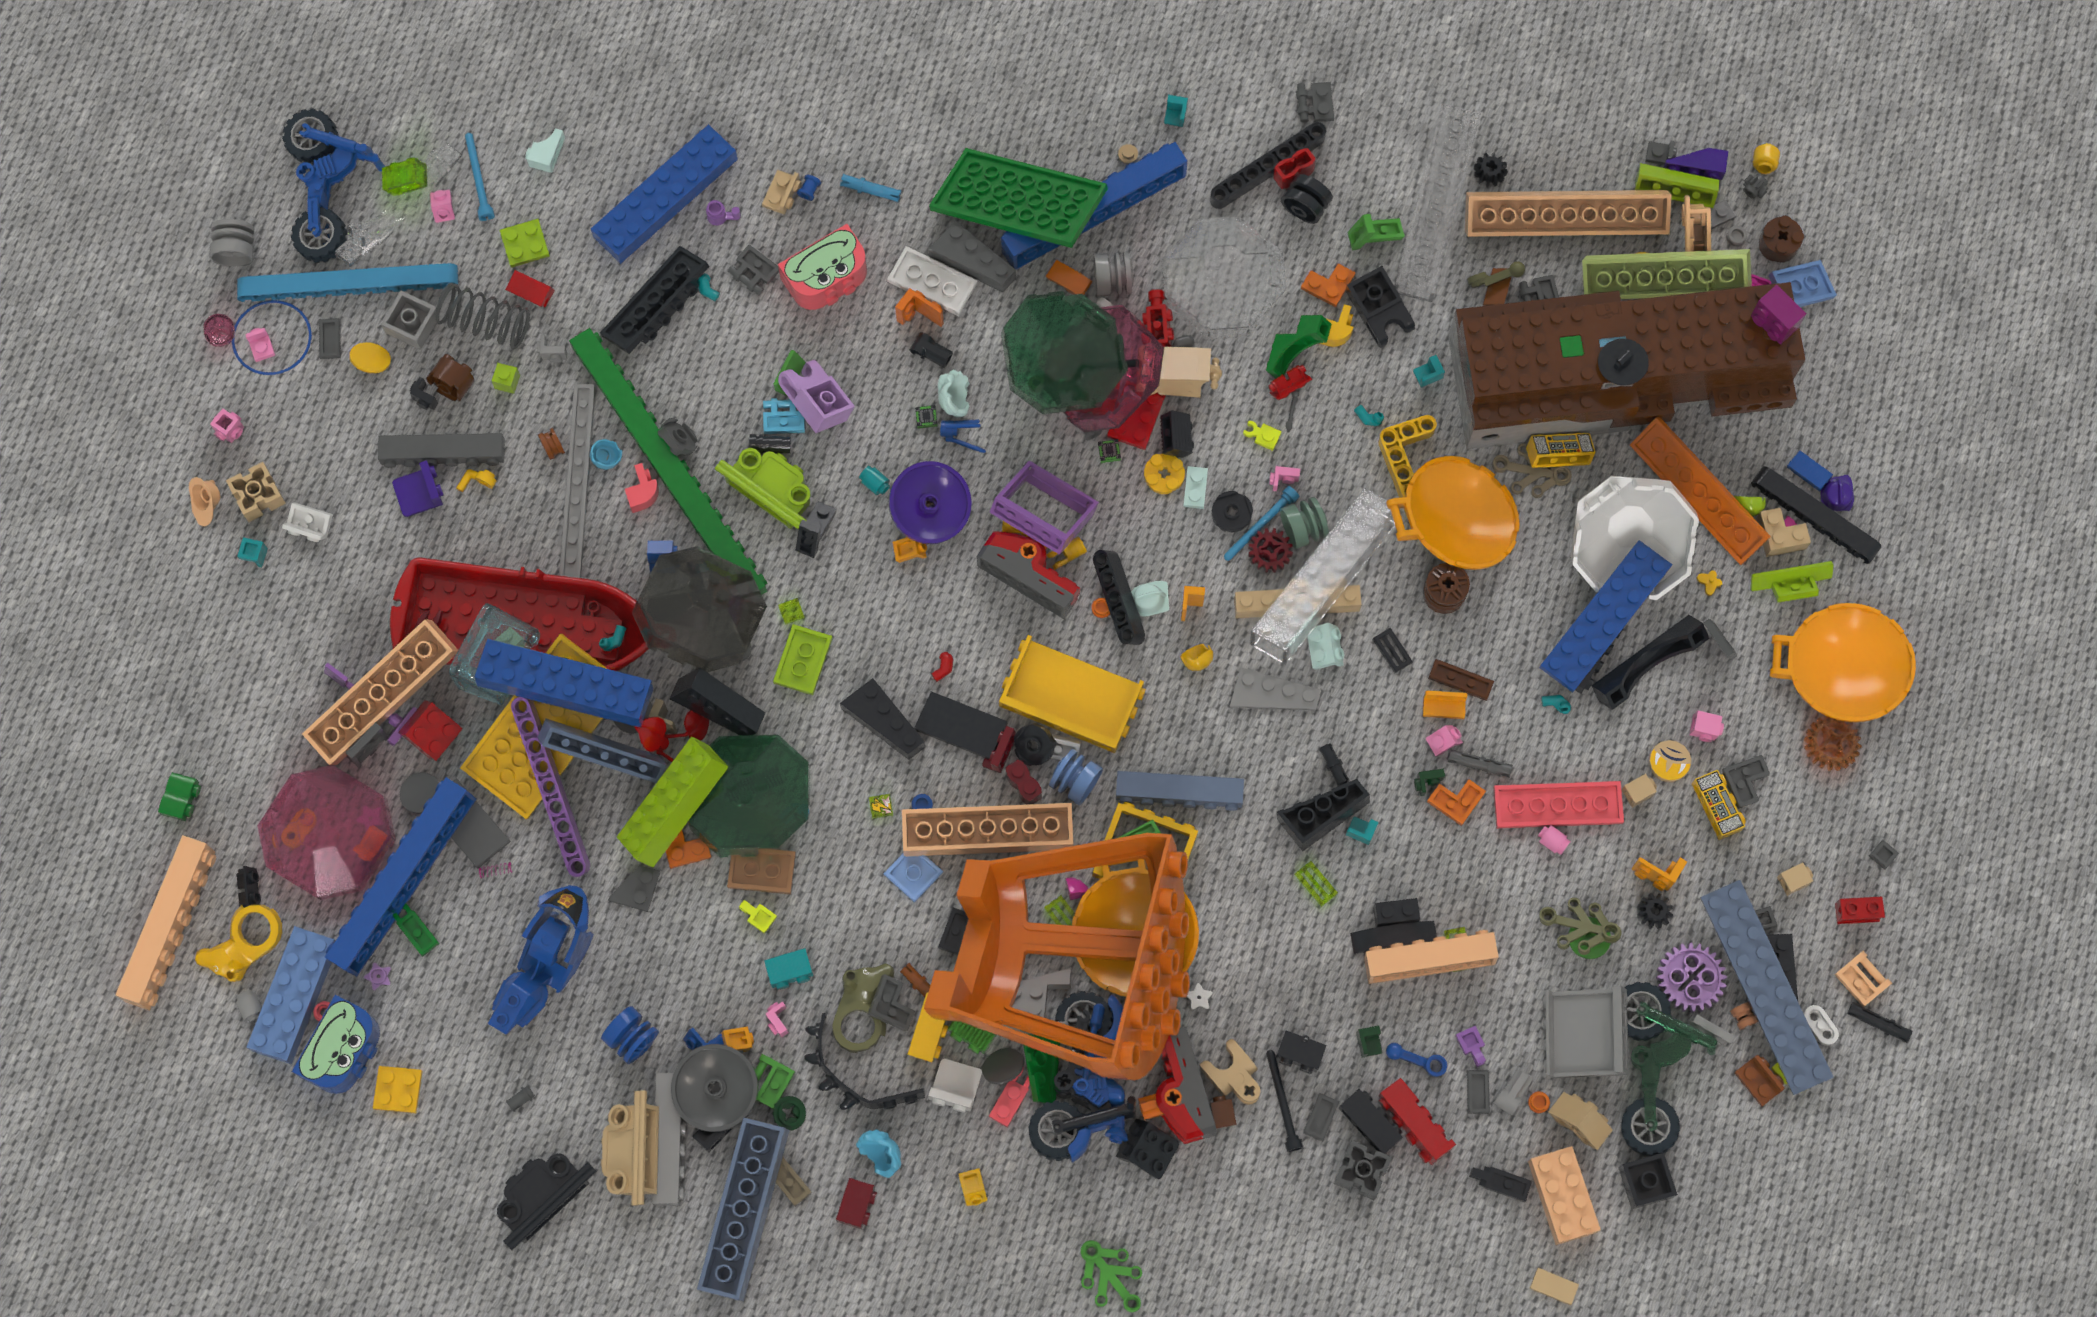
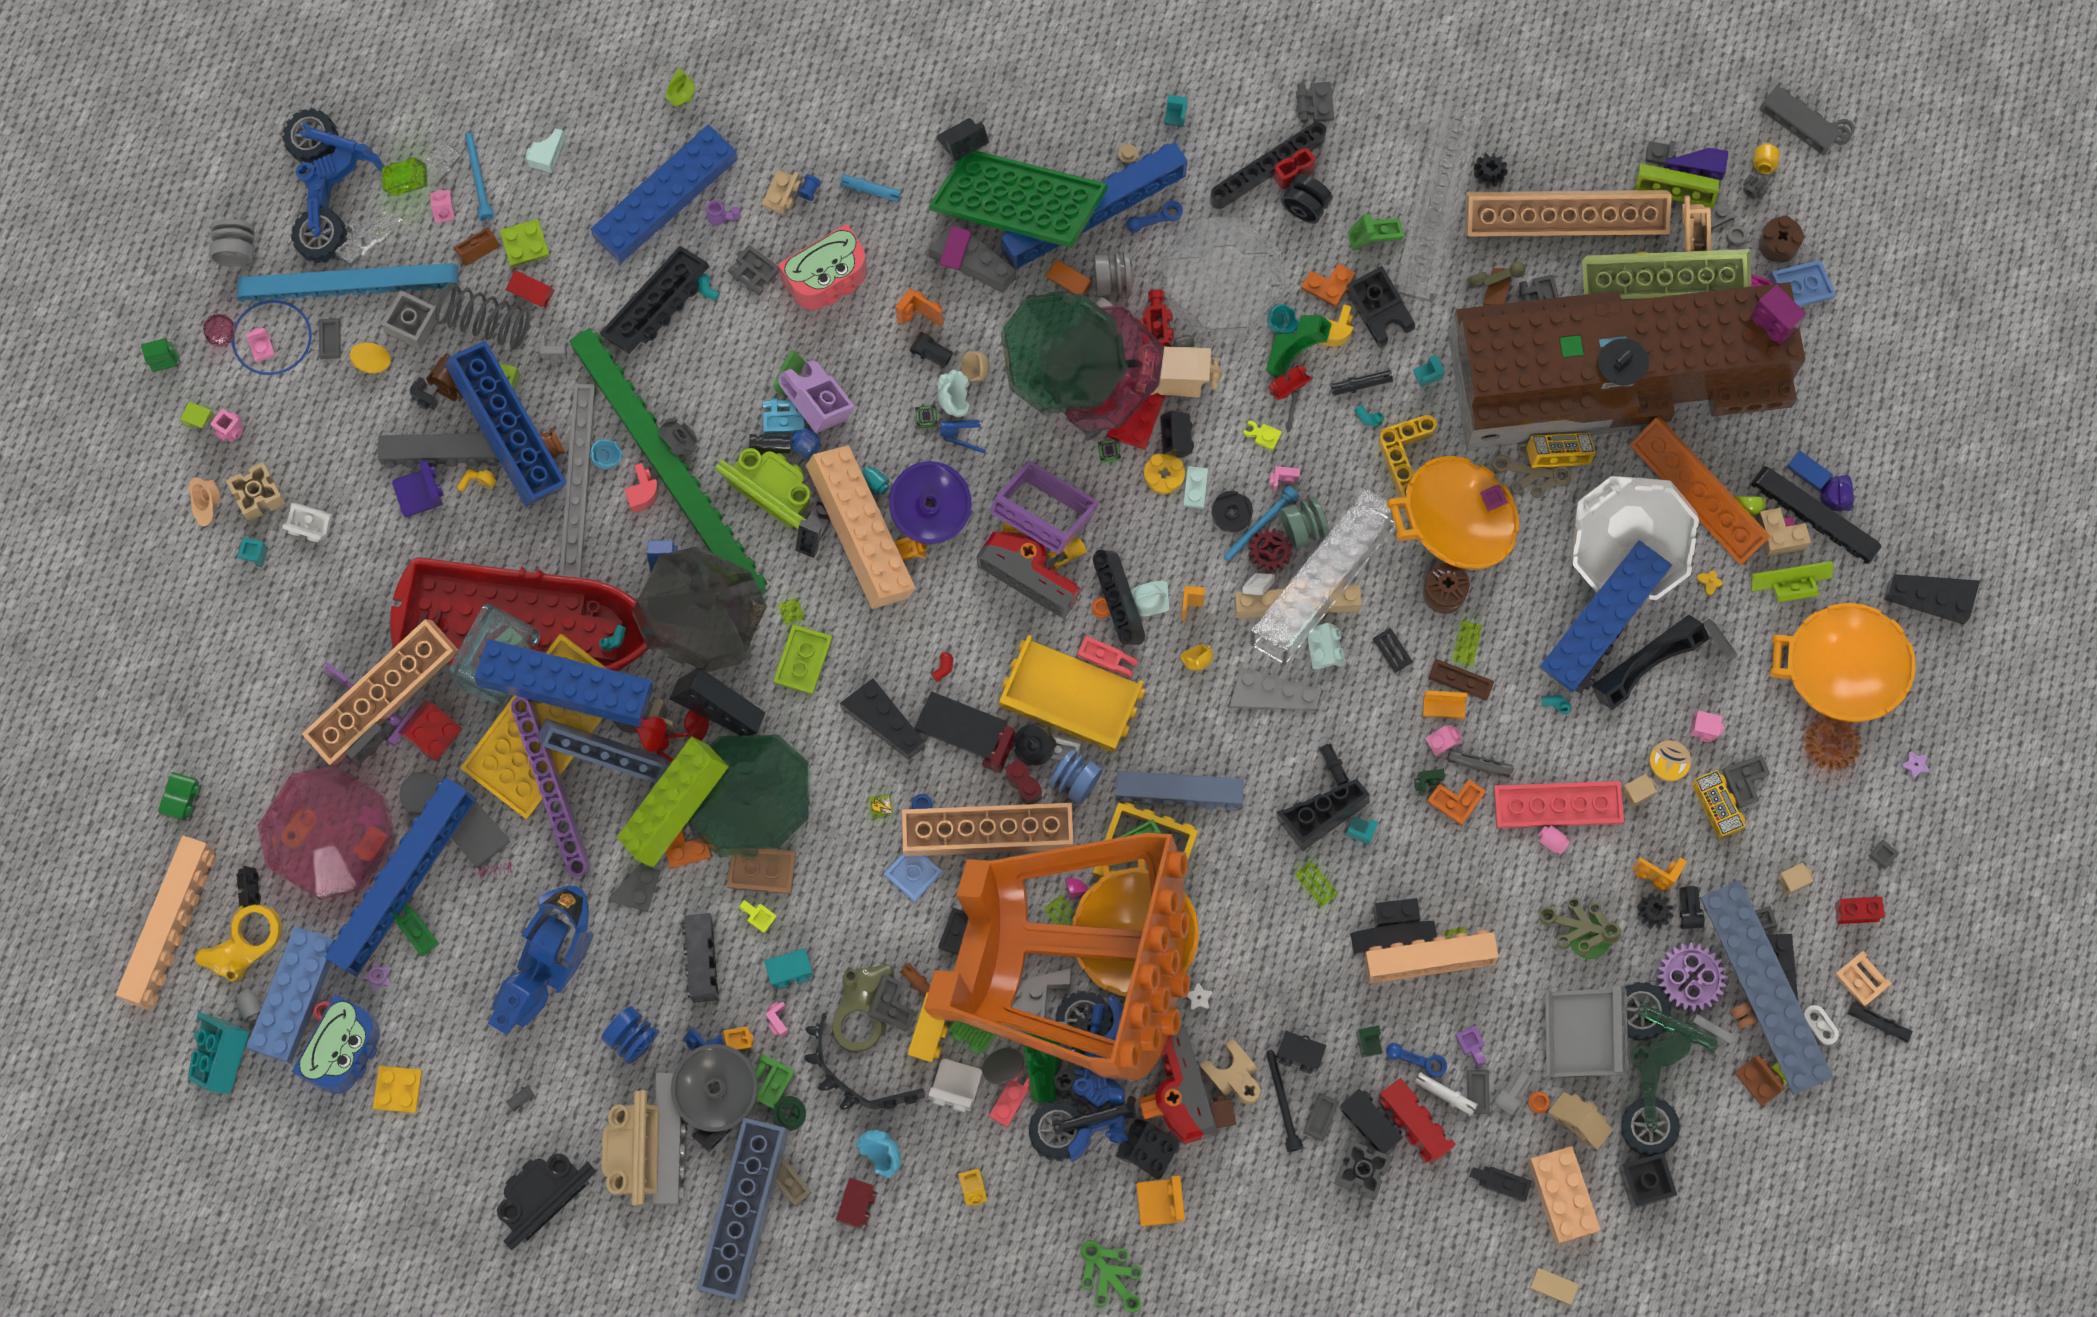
white plate [887,246,978,316] -> none
none -> green brick [141,338,180,372]
none -> lime panel [180,402,215,429]
none -> teal wedge [188,1012,249,1094]
none -> blue brick [445,341,567,507]
none -> dark orange slope [453,228,500,266]
none -> lime piece [665,68,695,107]
none -> black wedge [682,913,719,1003]
none -> blue head [790,428,822,459]
none -> light nougat brick [806,445,916,609]
none -> black bracket [936,118,989,161]
none -> magenta tile [939,226,972,271]
none -> tan hair [961,351,990,382]
none -> coral hinge [1077,636,1138,678]
none -> blue piece [1126,200,1183,233]
none -> light orange bracket [1136,1175,1185,1226]
none -> white tile [1242,573,1275,595]
none -> teal hair [1267,304,1299,334]
none -> black pin [1331,369,1393,396]
none -> white pin [1414,1072,1478,1116]
none -> clear neon green tile [1453,620,1483,665]
none -> magenta tile [1480,484,1508,512]
none -> black piece [1679,886,1705,929]
none -> dark grey hinge [1759,85,1855,156]
none -> black wedge [1884,574,1980,625]
none -> lavender plate [1902,752,1929,778]

